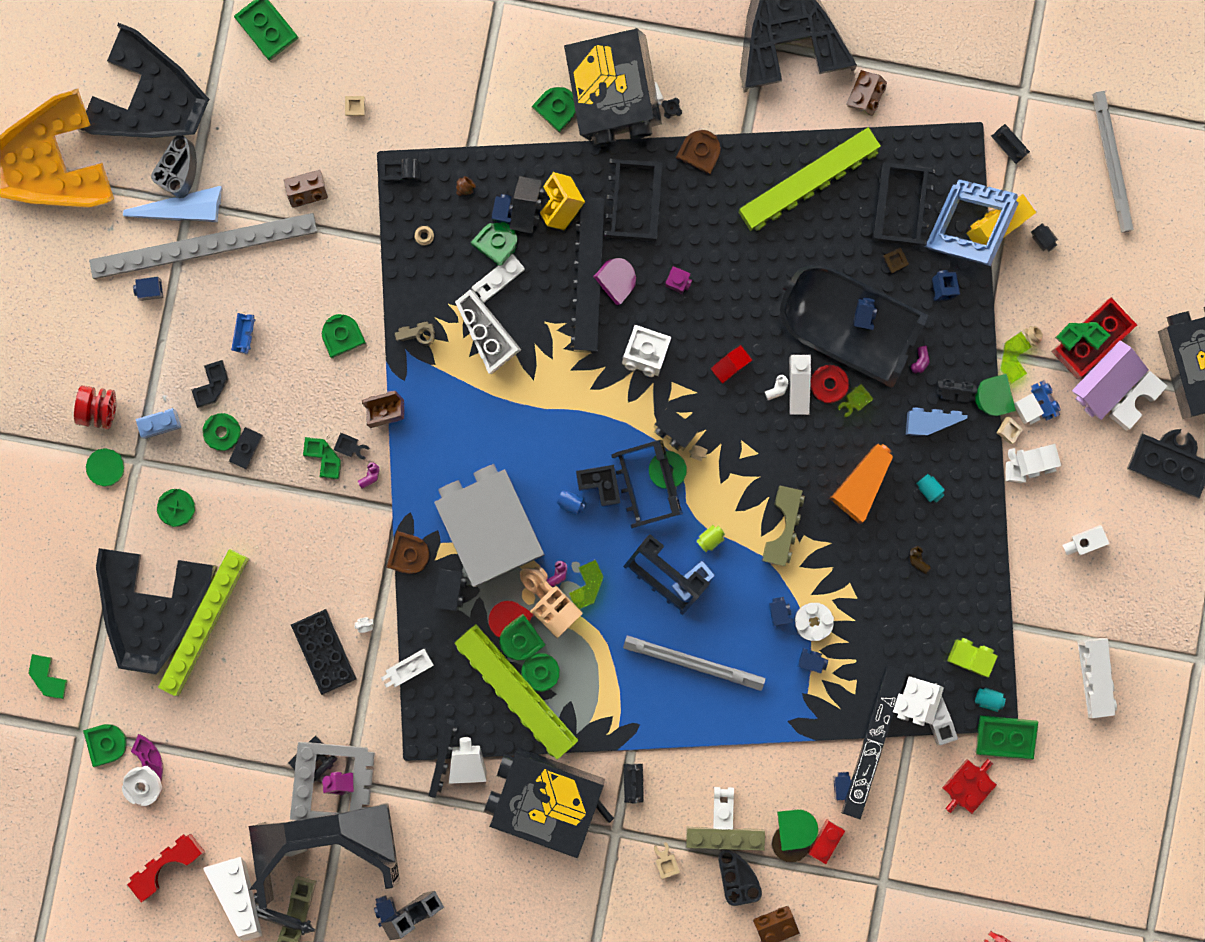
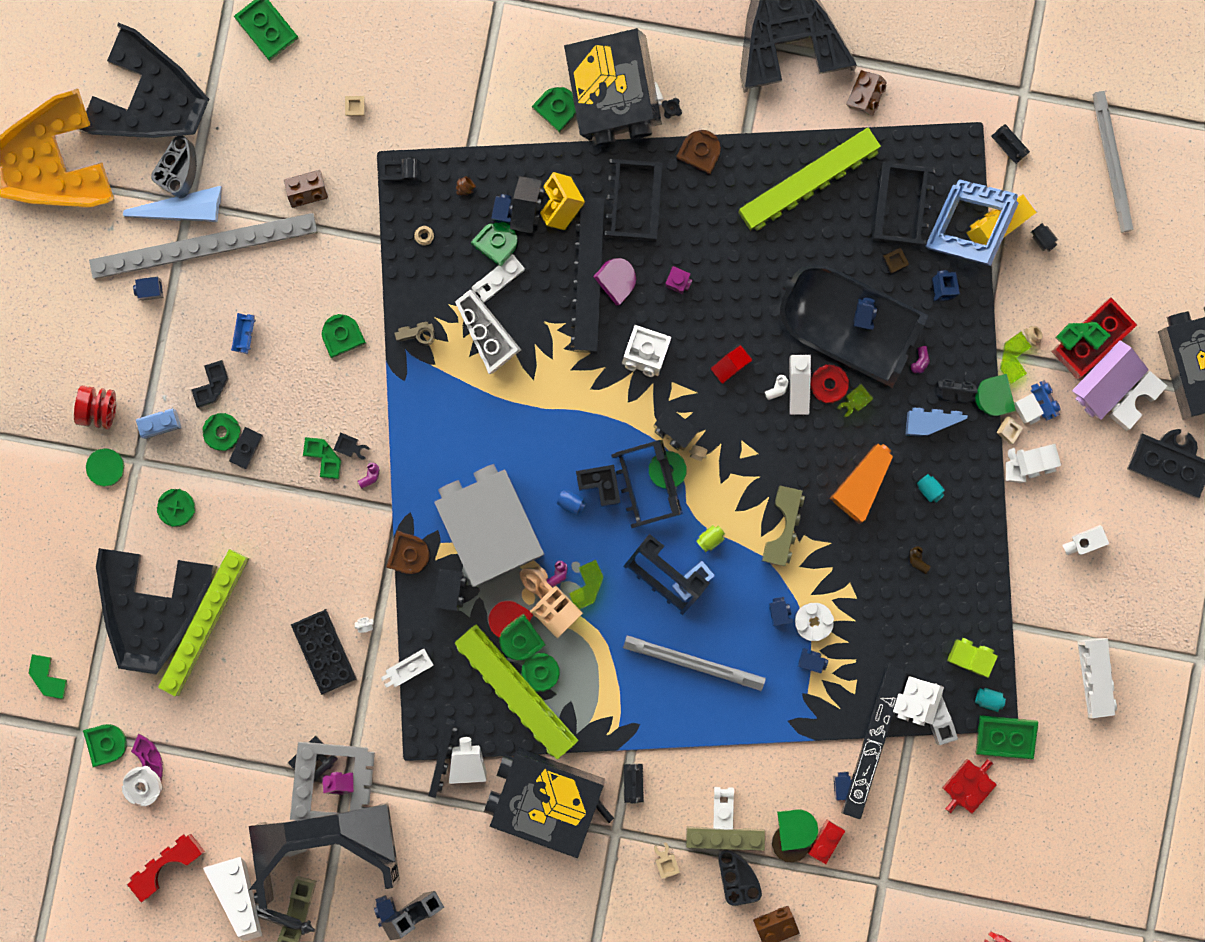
reddish brown bracket [362,391,404,428] -> none

